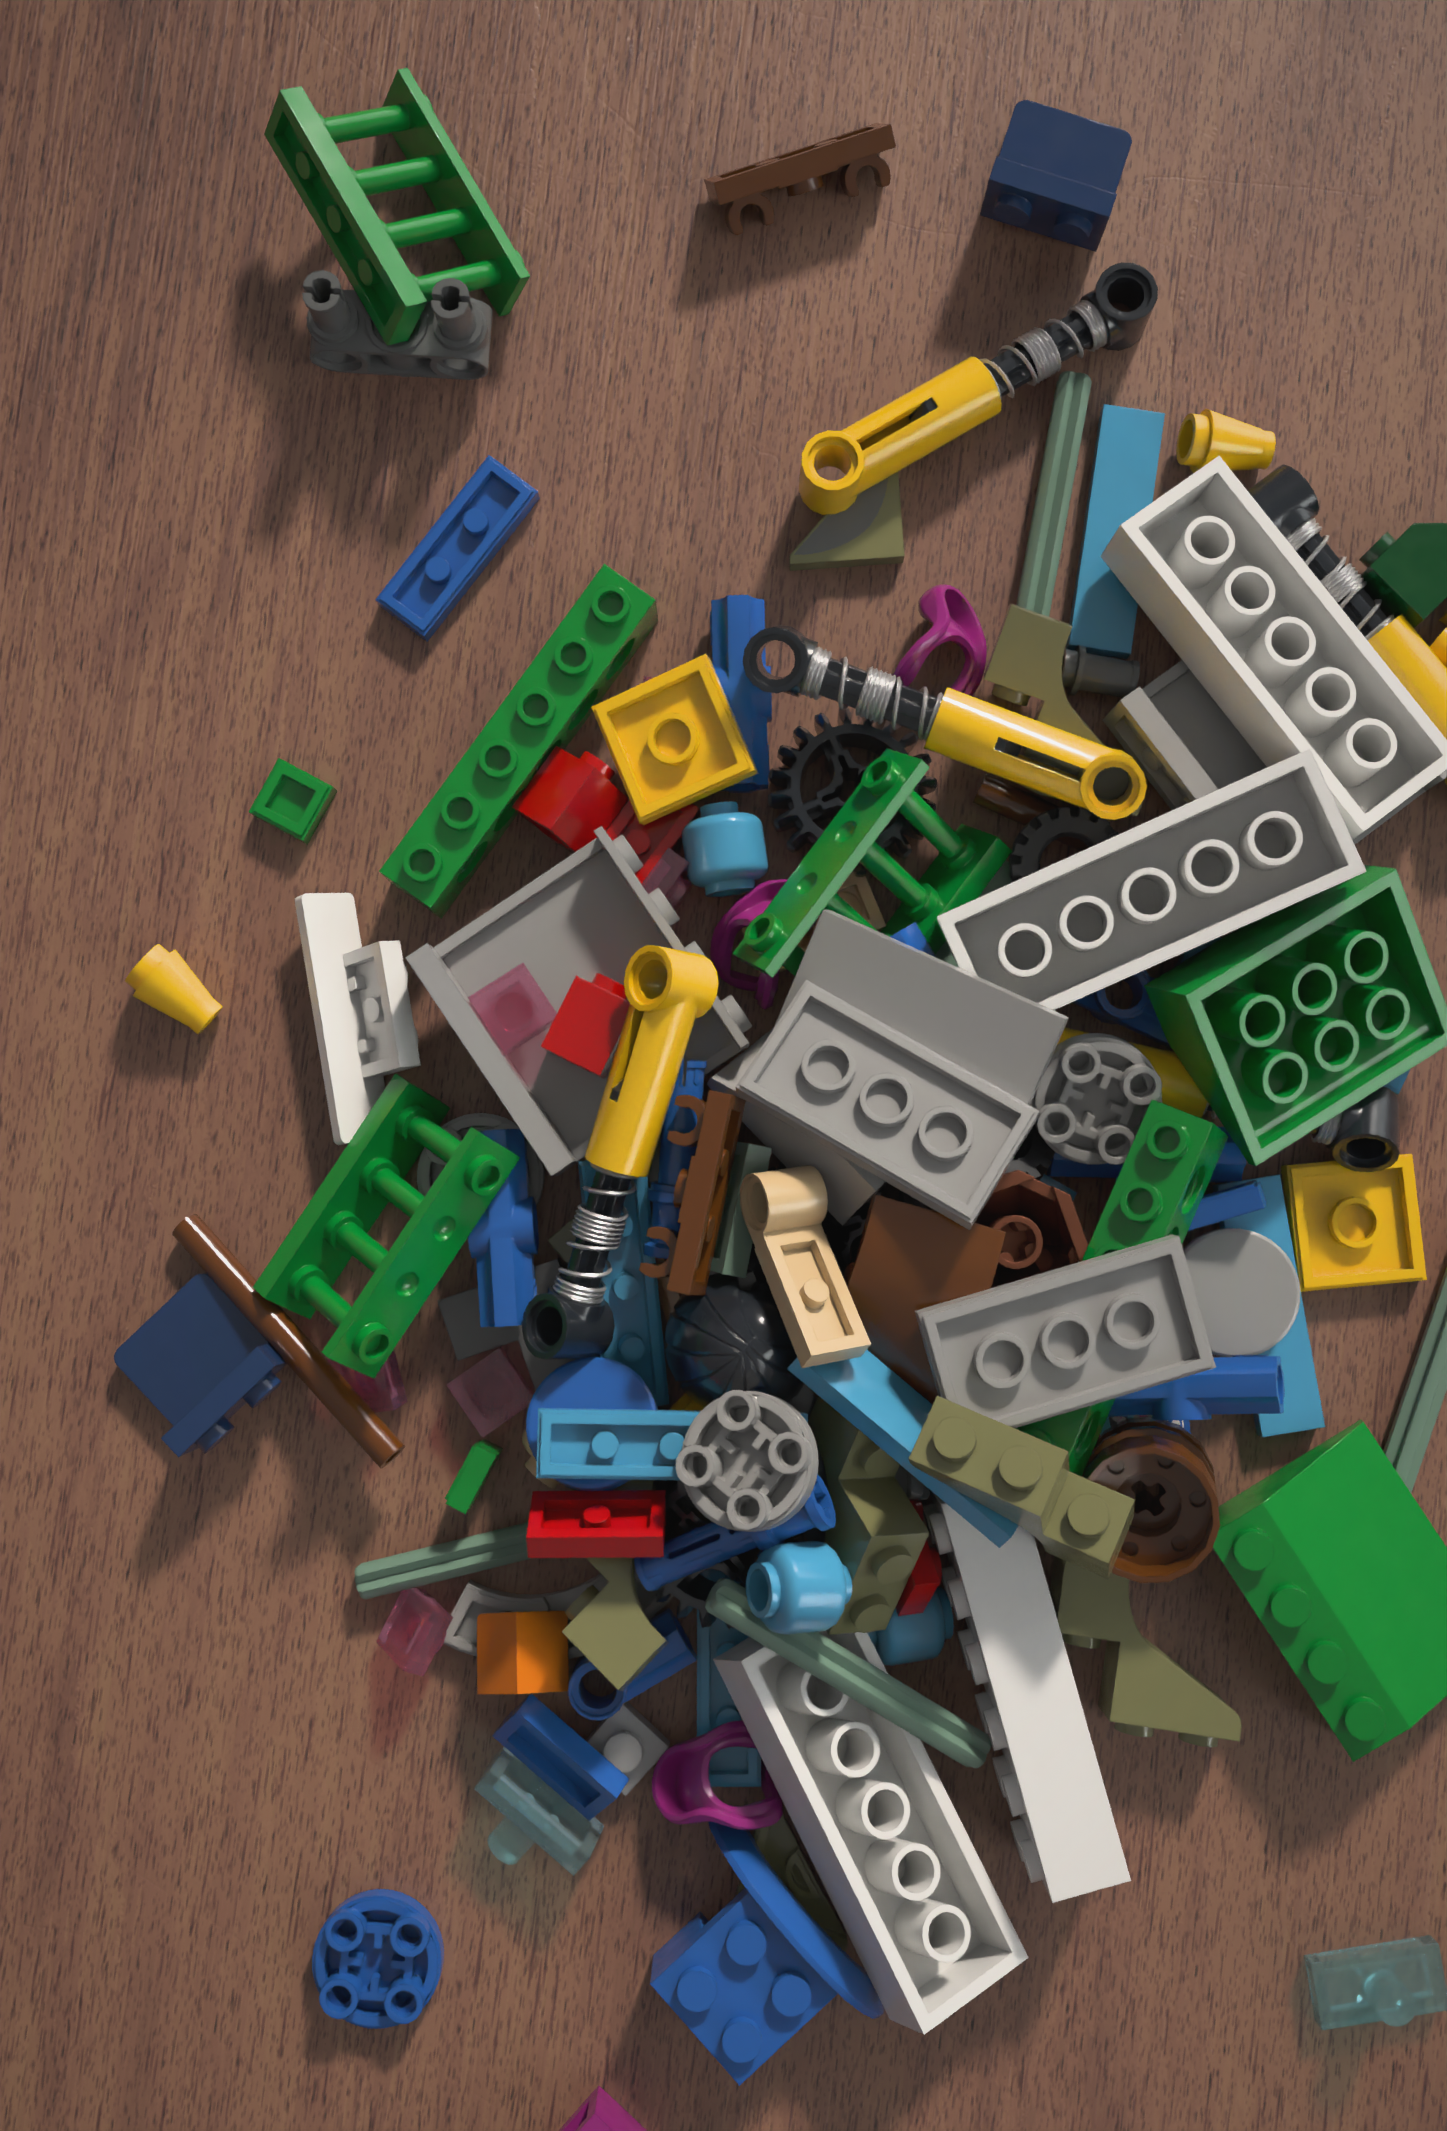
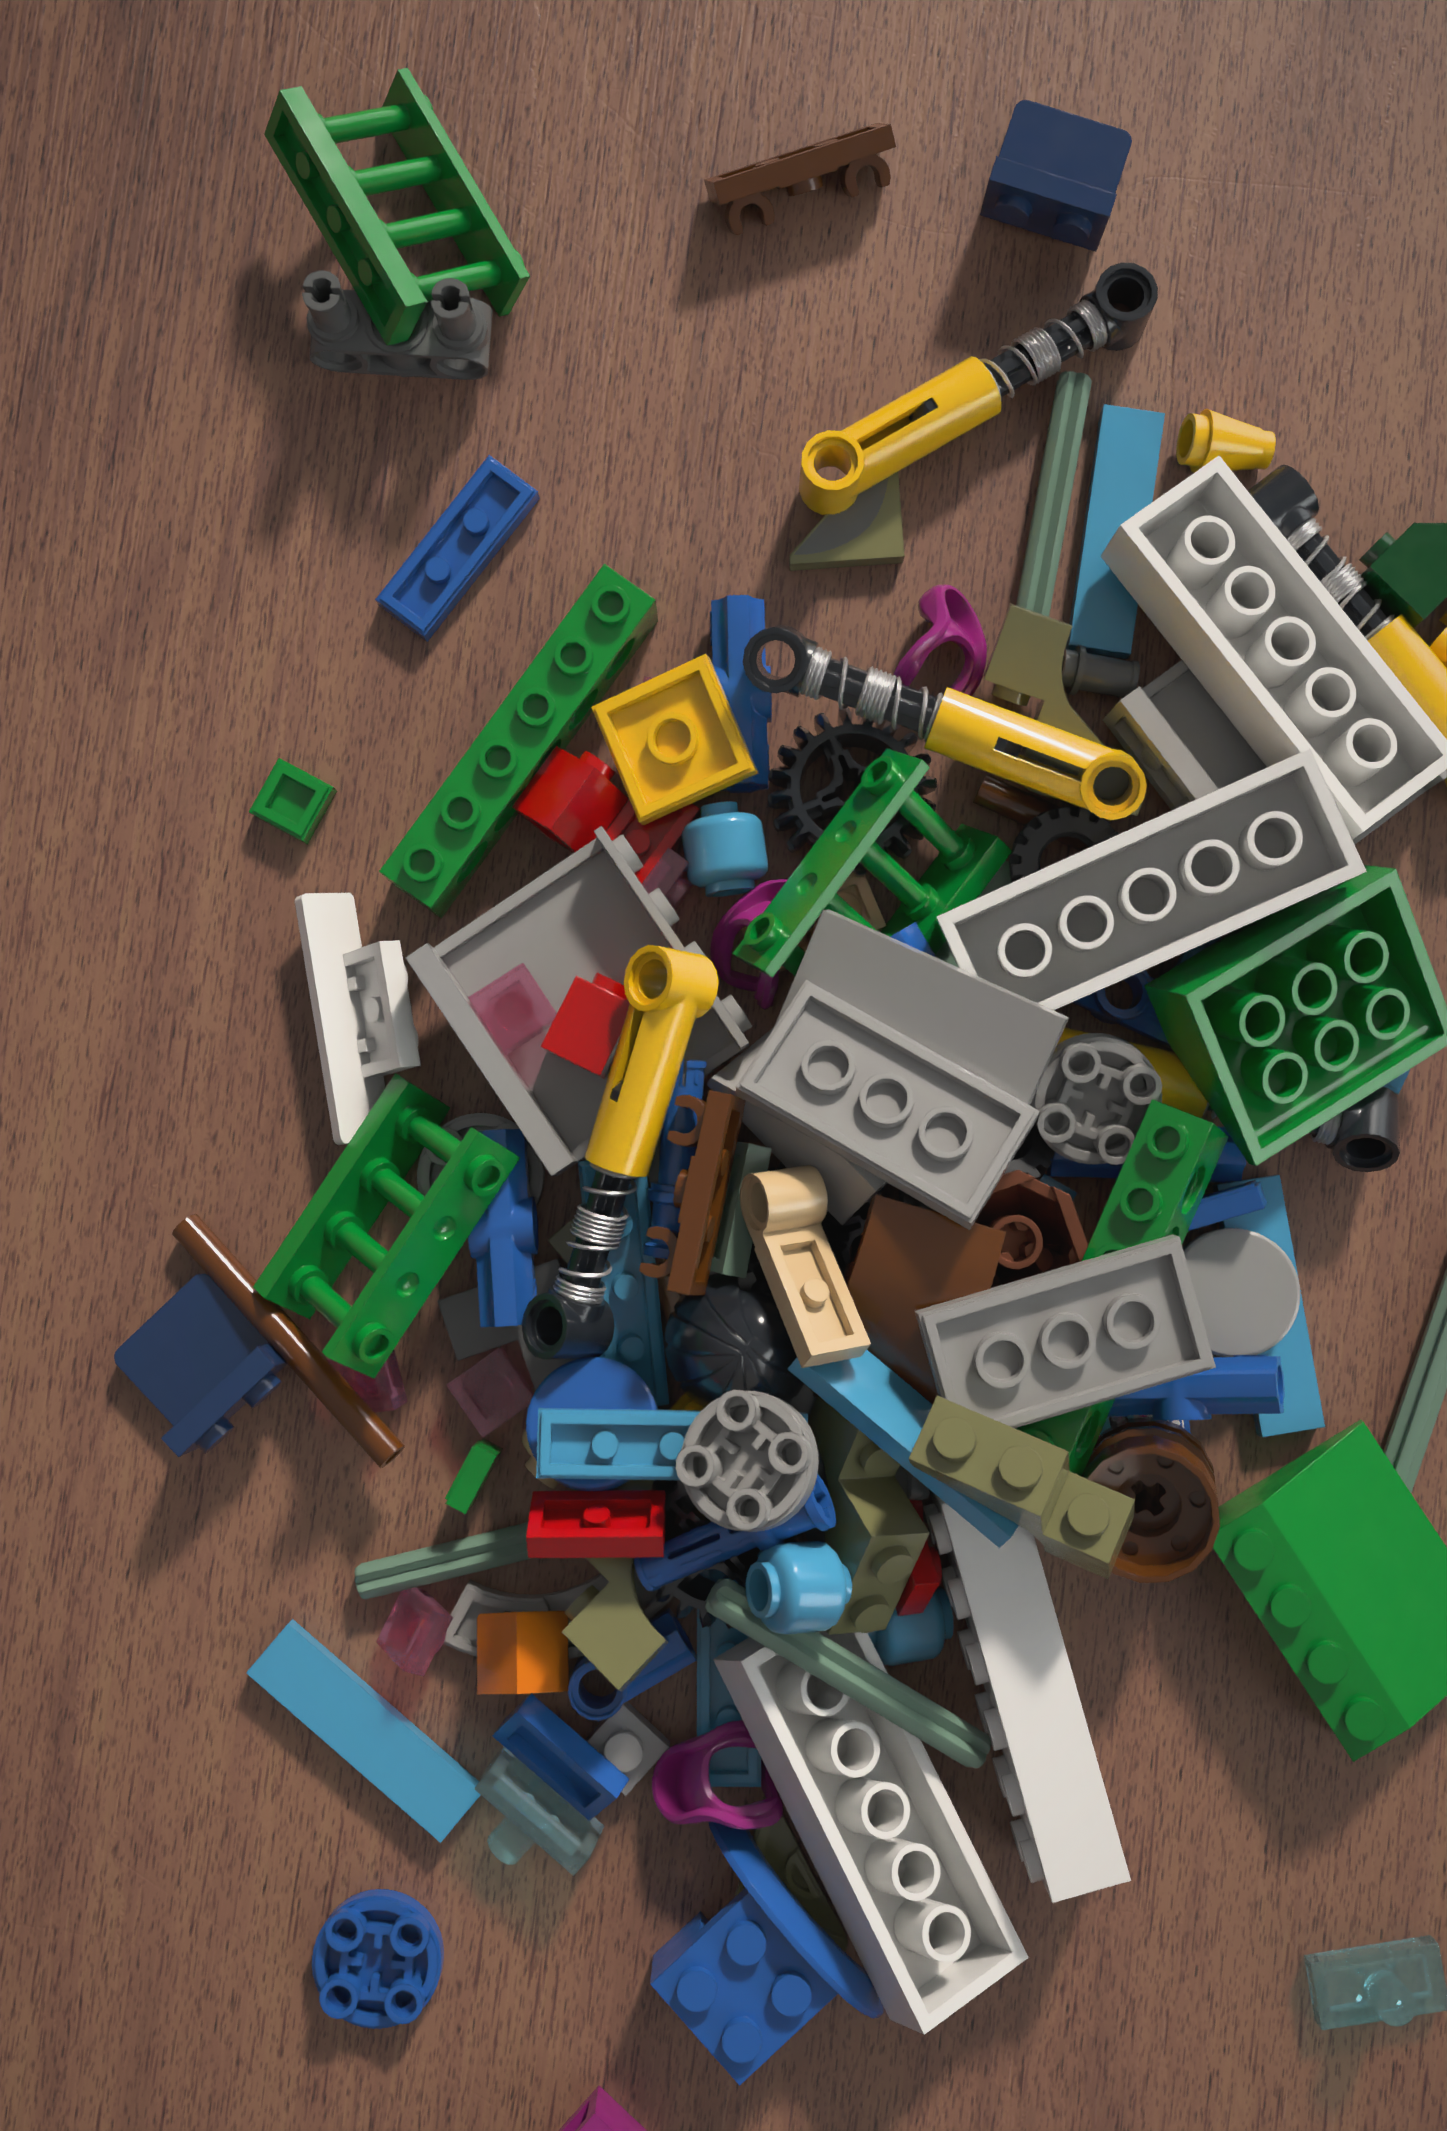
yellow cone [125,944,223,1035] -> none
olive arch [1050,1556,1242,1747] -> none
yellow tile [1281,1154,1427,1292] -> none
none -> dark azure tile [246,1619,485,1843]

